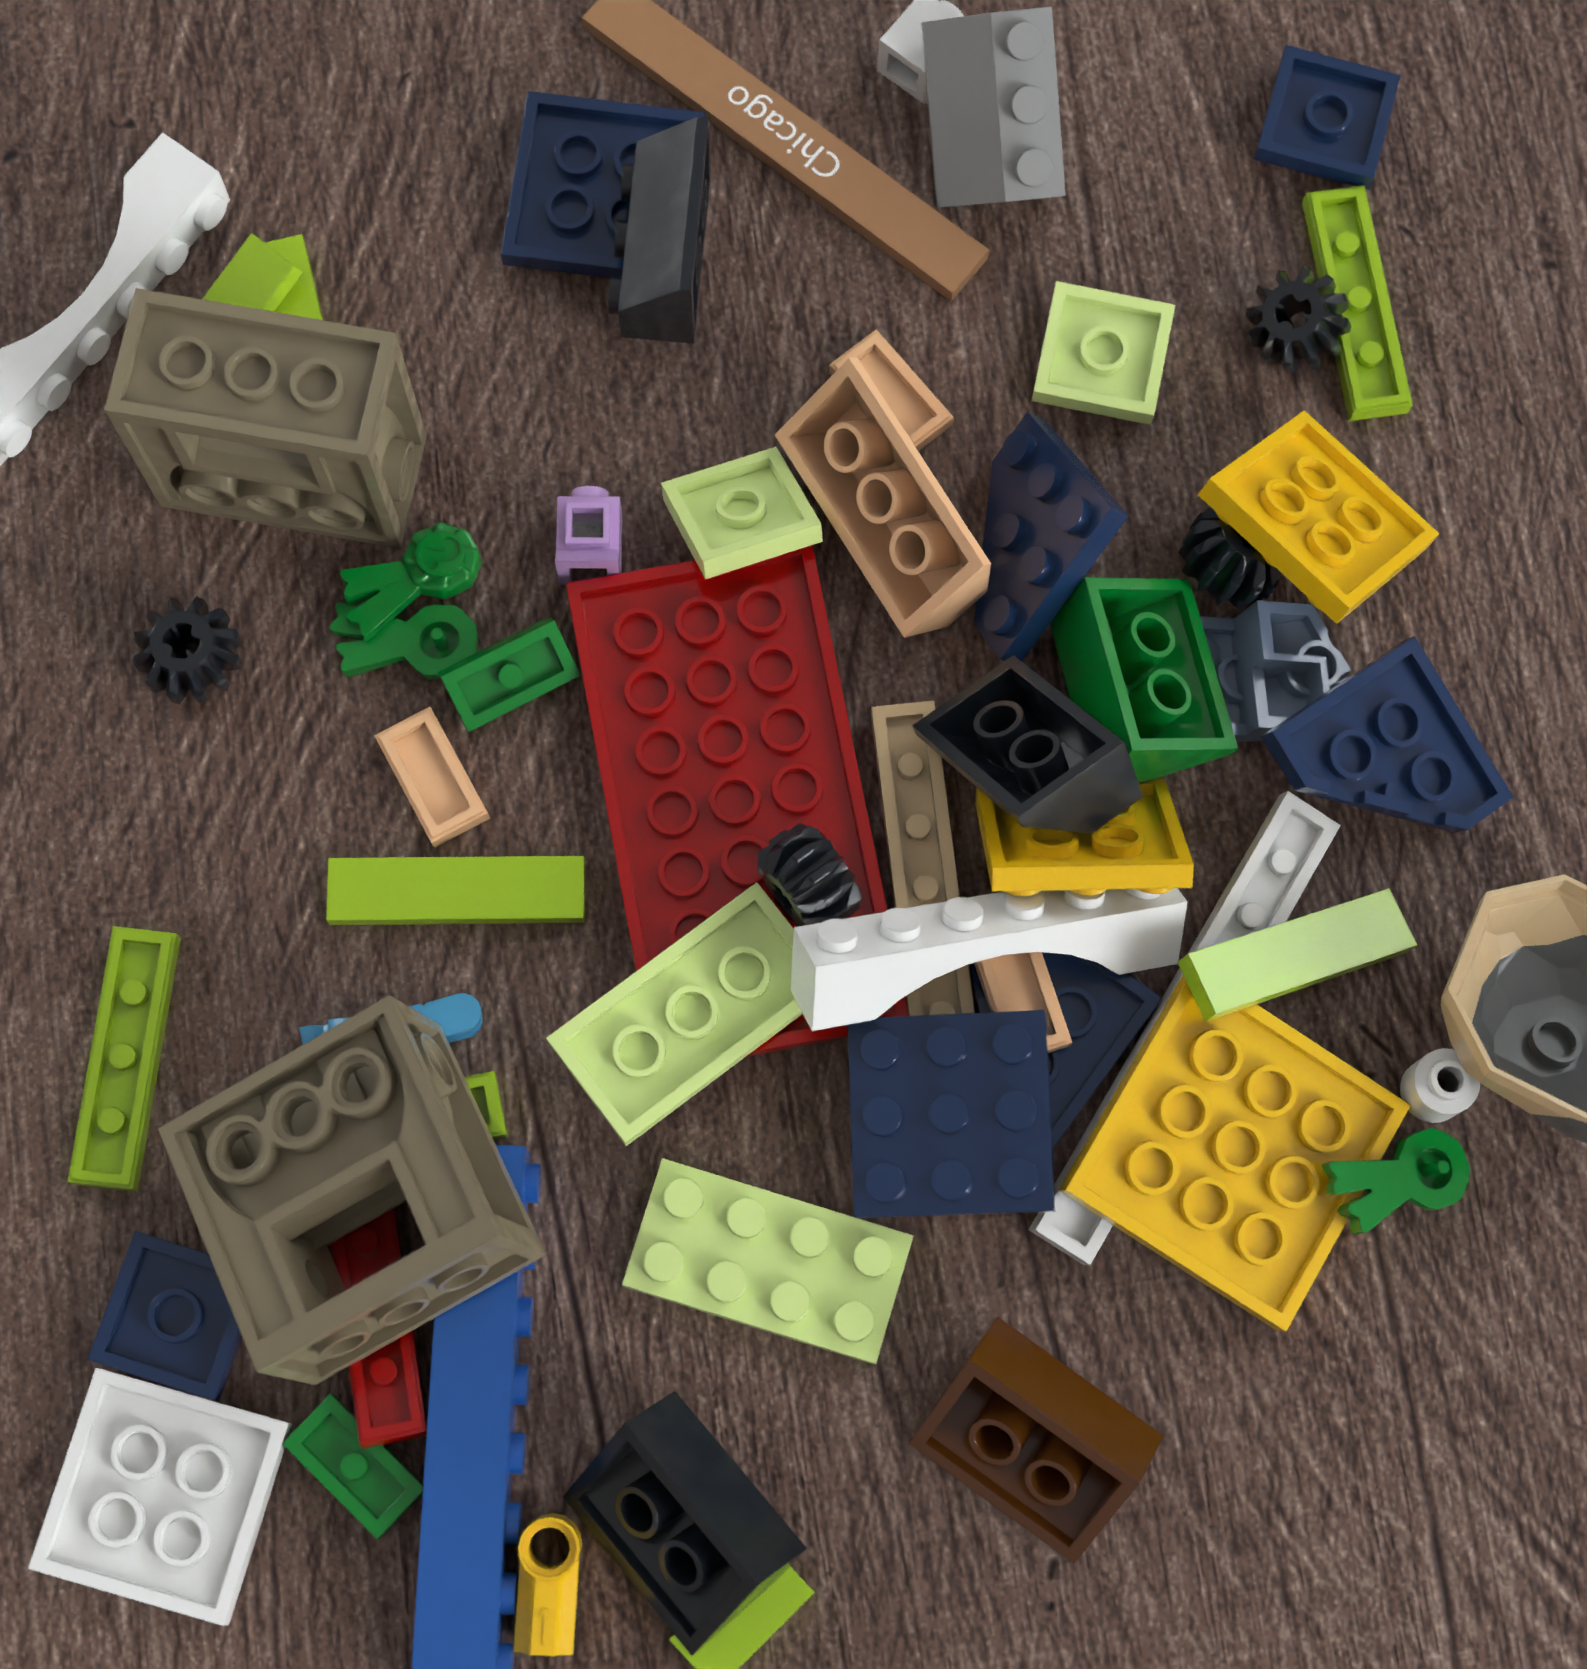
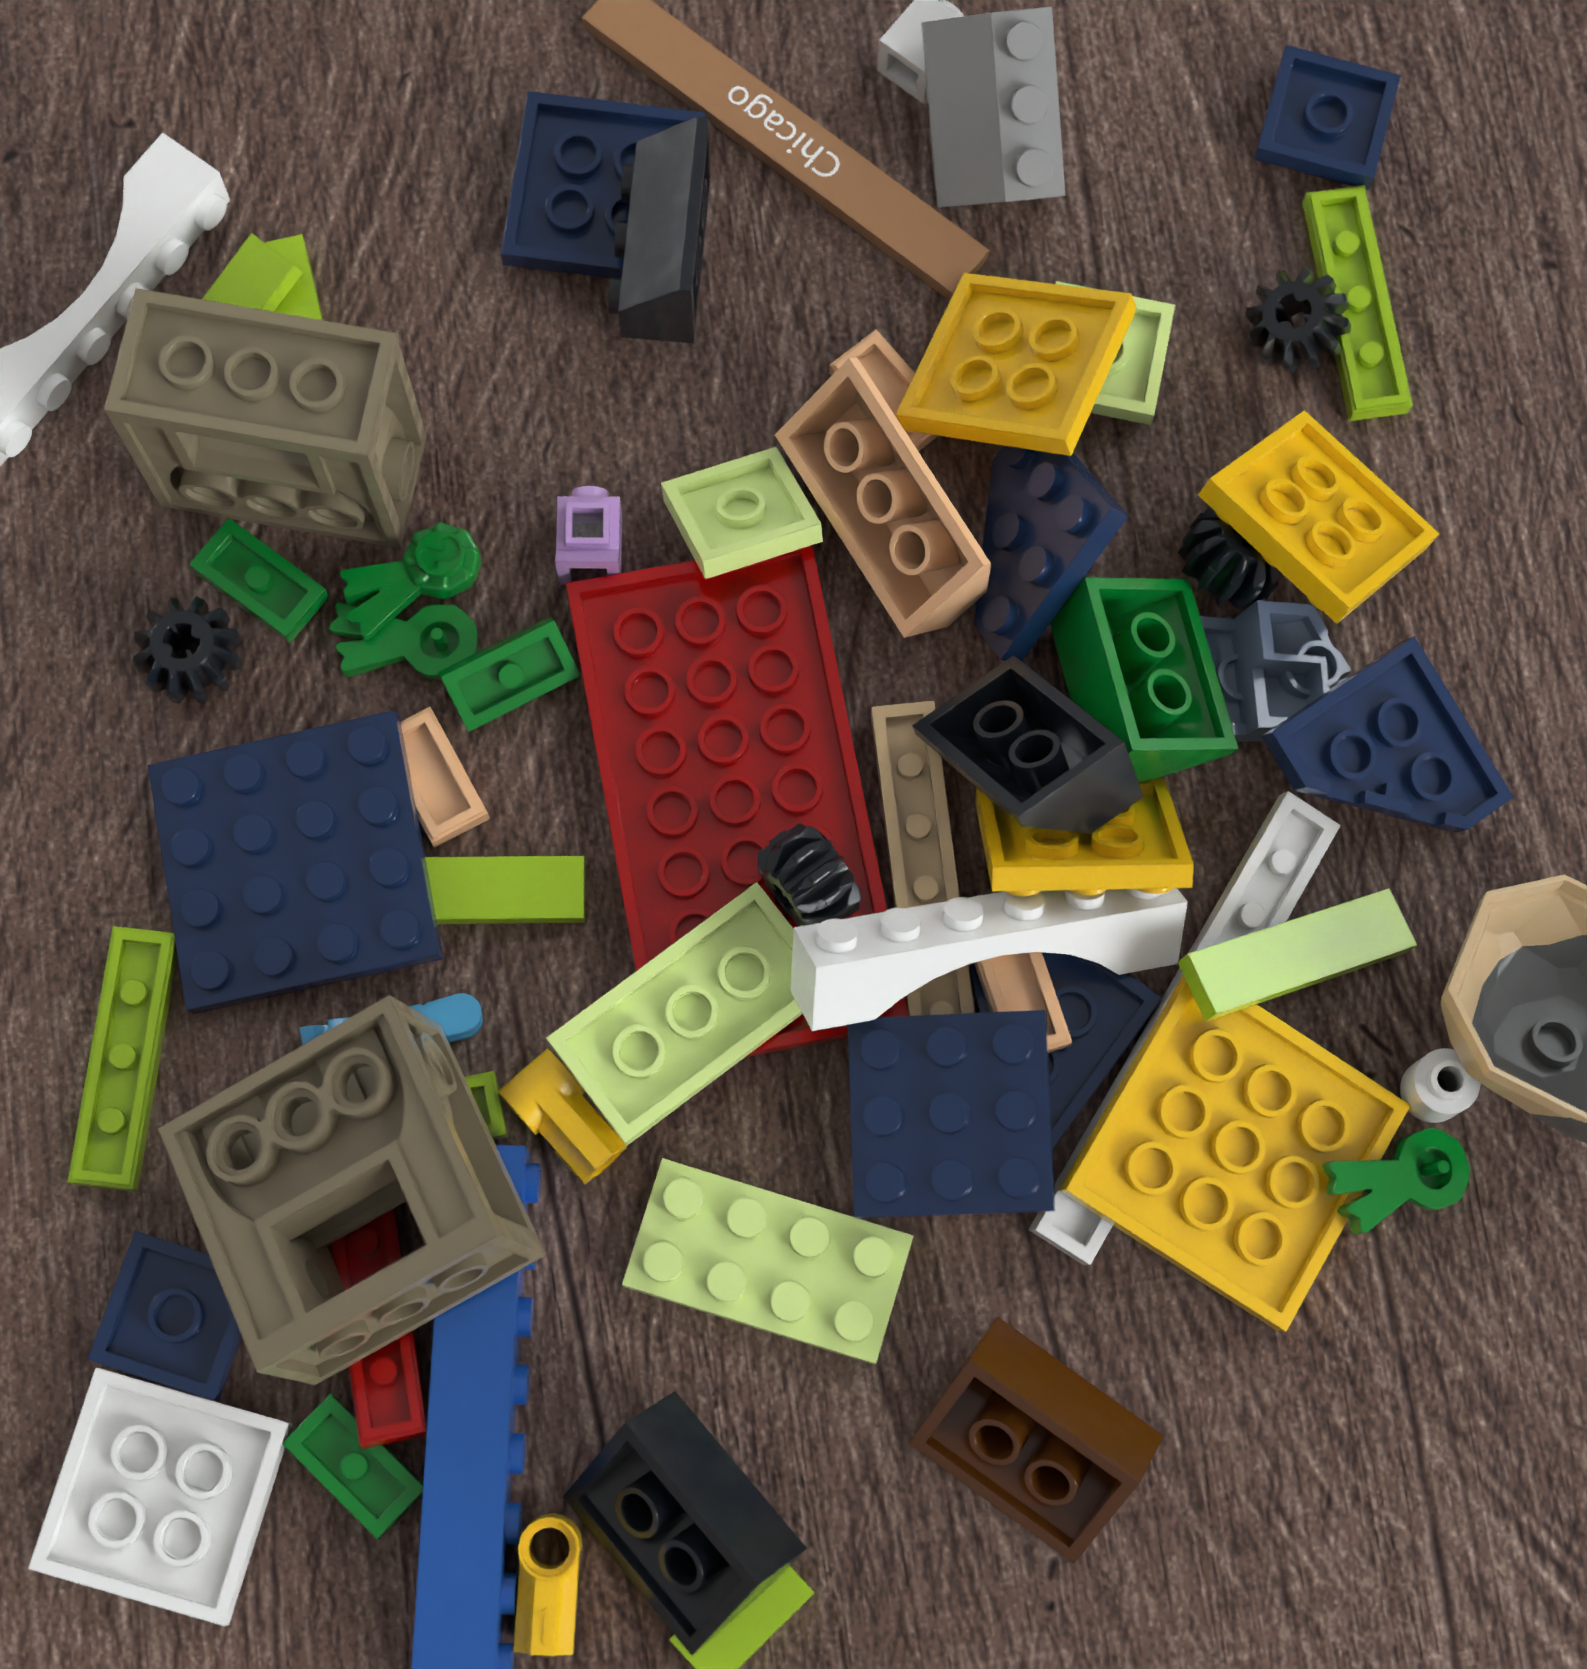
none -> dark blue plate [148,710,444,1014]
none -> green plate [189,518,329,644]
none -> yellow piece [497,1048,627,1184]
none -> yellow plate [895,273,1137,456]

